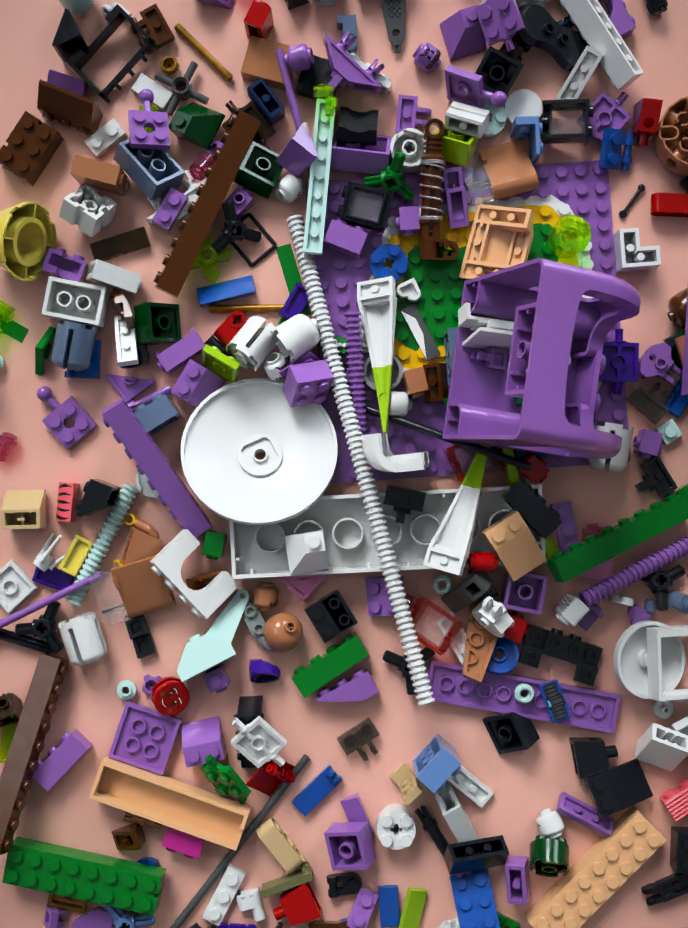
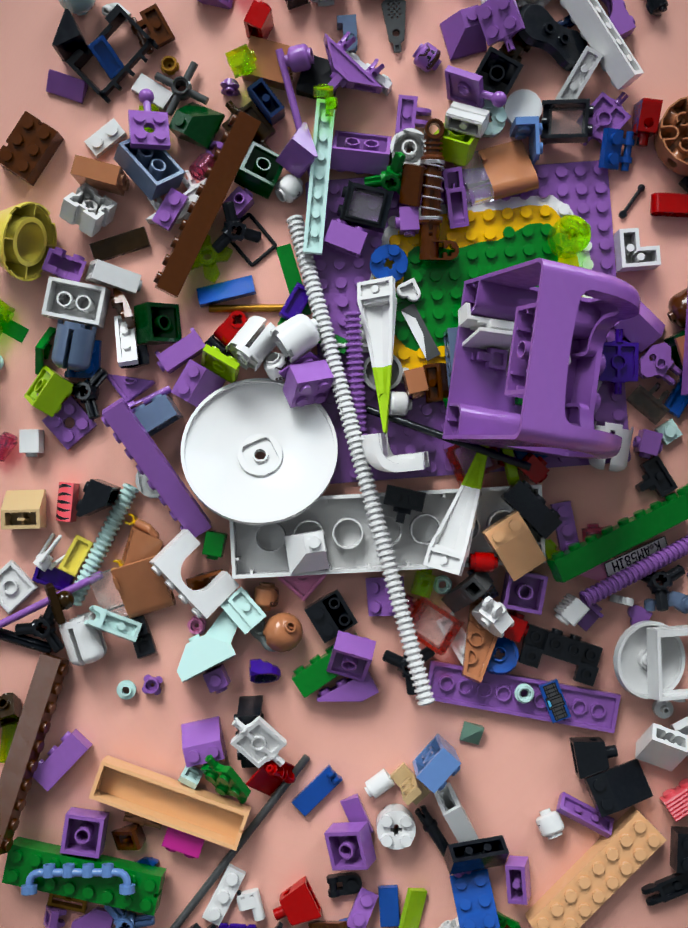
reddish brown slope [37,79,103,135] -> none
medium lavender plate [108,700,182,775] -> none
red head [151,677,189,716] -> none
pearl gold piece [174,23,233,82] -> none
tan beam [256,817,306,874] -> none
olive hinge [261,861,313,899] -> none
black brick [337,107,379,145] -> none
clear smoke hinge [337,717,380,761] -> none
white hinge [447,765,494,808] -> none
light nougat slope [459,204,534,280] -> none
black slope [483,712,540,754] -> none
dark green brick [529,835,569,877] -> none
none -> white brick [19,429,44,457]
none -> medium blue bar [21,863,135,896]
none -> lime slope [24,365,74,417]
none -> dark brown tile [44,583,74,625]
none -> medium lavender brick [60,807,110,859]
none -> black bush [71,368,108,420]
none -> light aqua plate [84,605,142,642]
none -> blue tile [87,35,124,80]
none -> light aqua plate [178,766,203,790]
none -> bright pink plate [187,616,206,635]
none -> medium lavender plate [220,78,240,96]
none -> light aqua plate [220,587,267,635]
none -> clear neon green brick [225,44,257,78]
none -> medium lavender slope [326,630,376,682]
none -> white brick [364,768,395,798]
none -> reddish brown slope [399,164,425,207]
none -> clear neon green brick [410,569,436,598]
none -> sand green slope [460,721,484,745]
none -> sticker [604,536,668,577]
none -> medium lavender slope [613,302,665,353]

